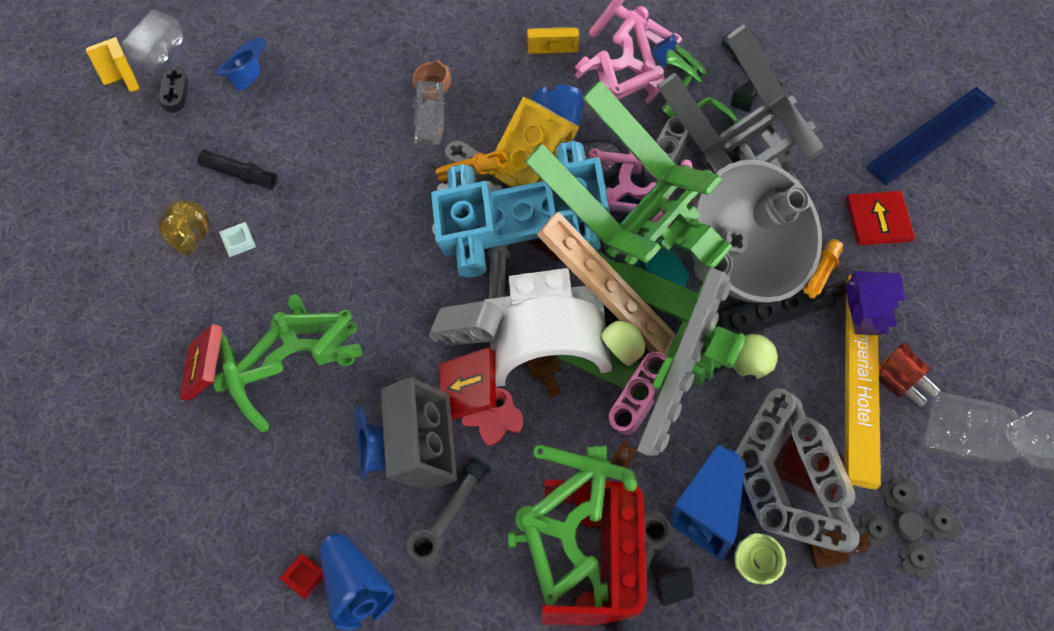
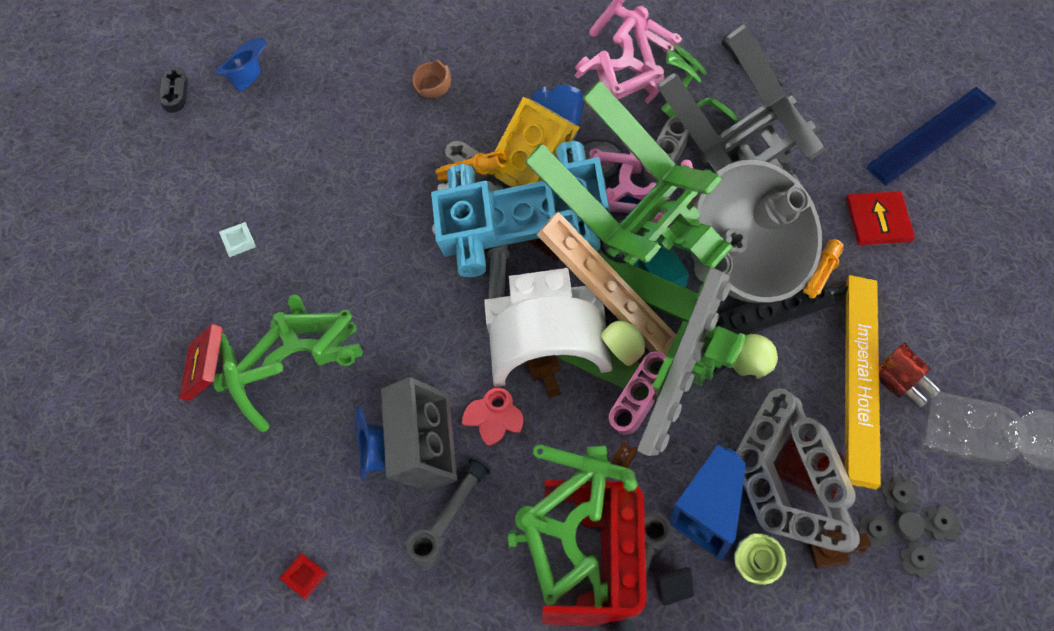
yellow panel [86,37,140,92] -> none
clear brick [122,9,184,70] -> none
clear yellow helmet [158,200,210,255] -> none
black pin [198,149,278,190] -> none
blue cone [319,534,395,631] -> none
clear brick [414,81,444,145] -> none
light grey beam [429,301,504,346] -> none
red tile [440,347,496,420] -> none
yellow panel [527,27,579,54] -> none
blue slope [653,34,677,68] -> none
black slope [730,81,757,112] -> none
dark purple piece [845,271,906,335] -> none

